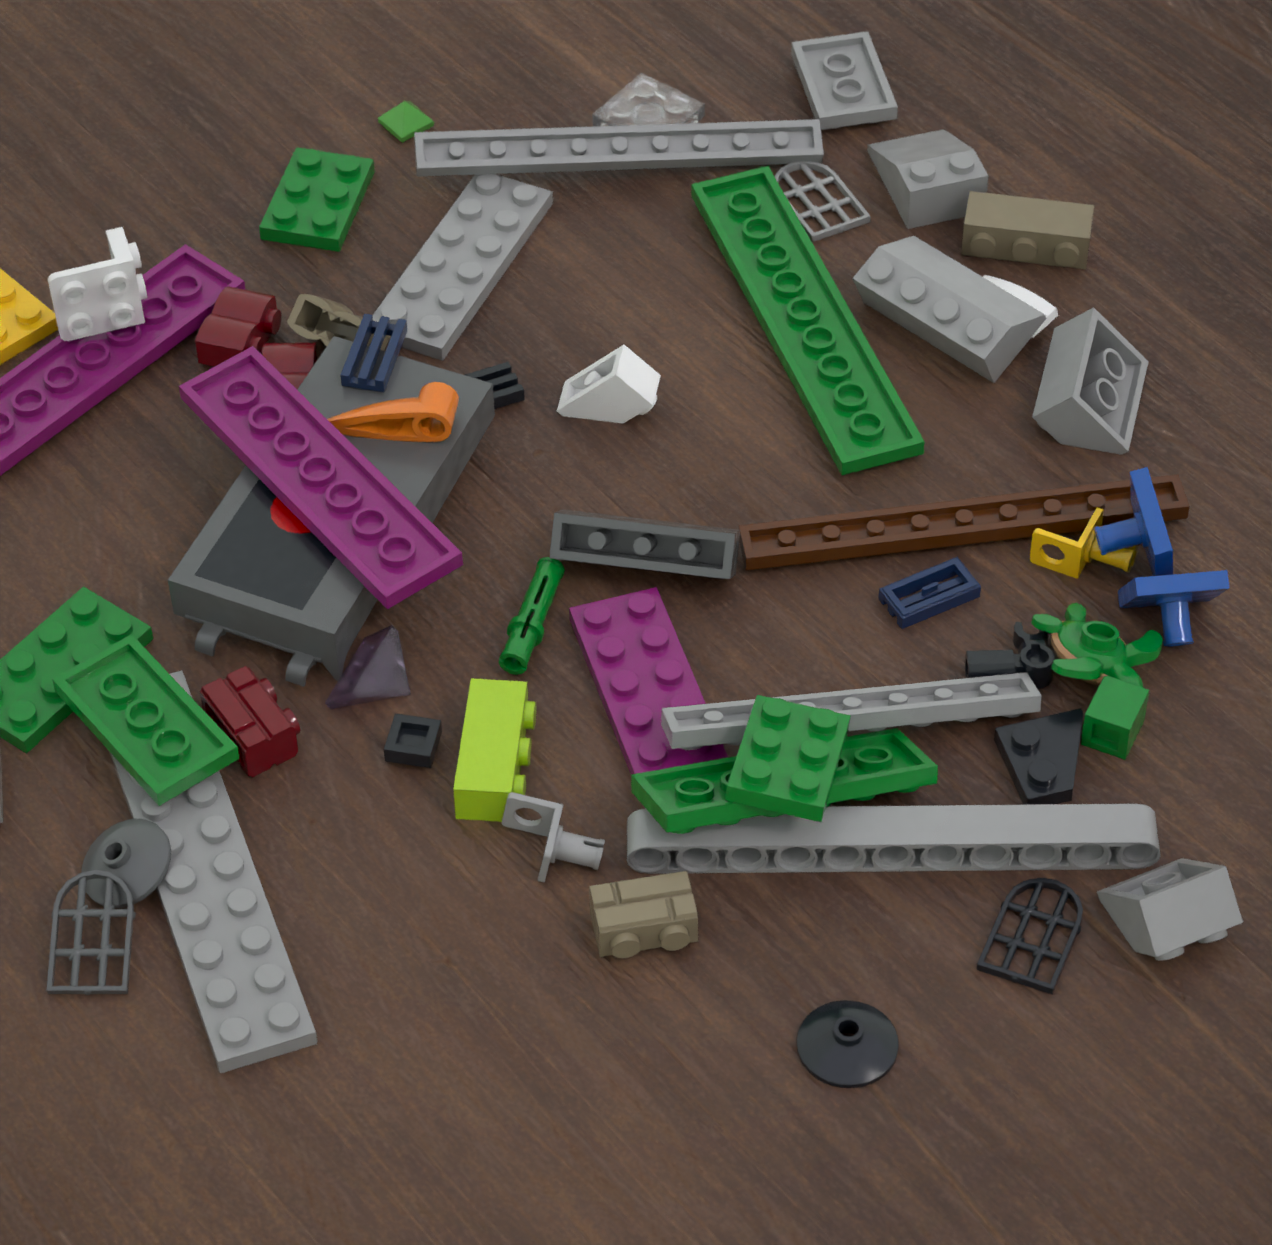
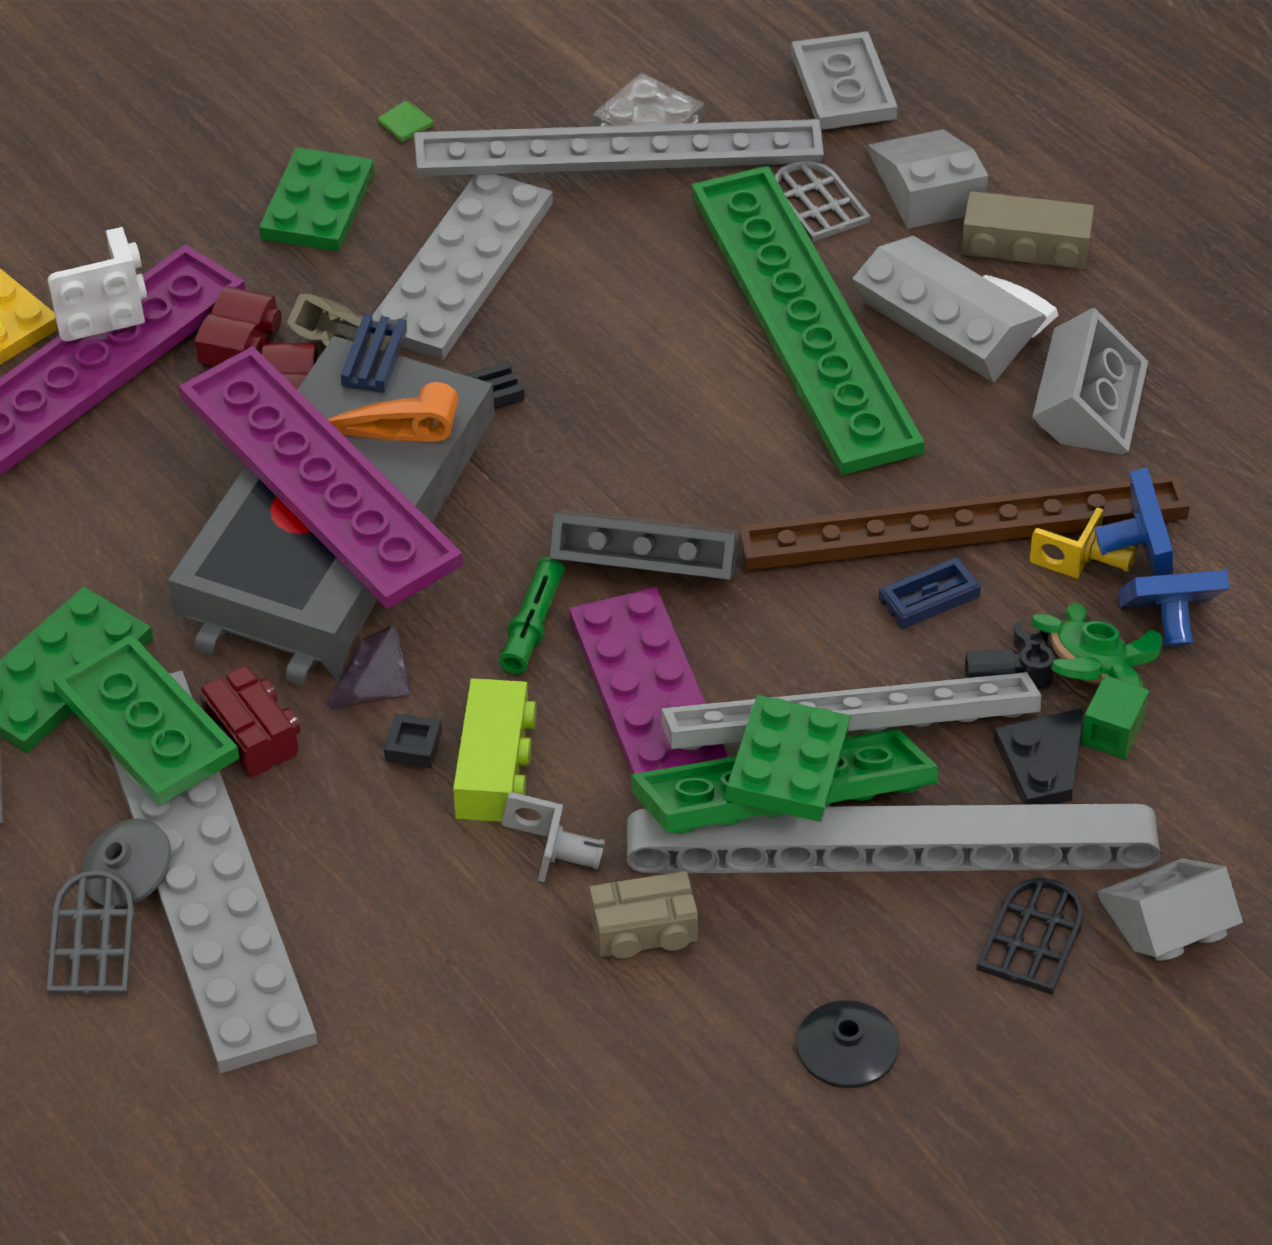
white slope [557,345,661,424] -> none

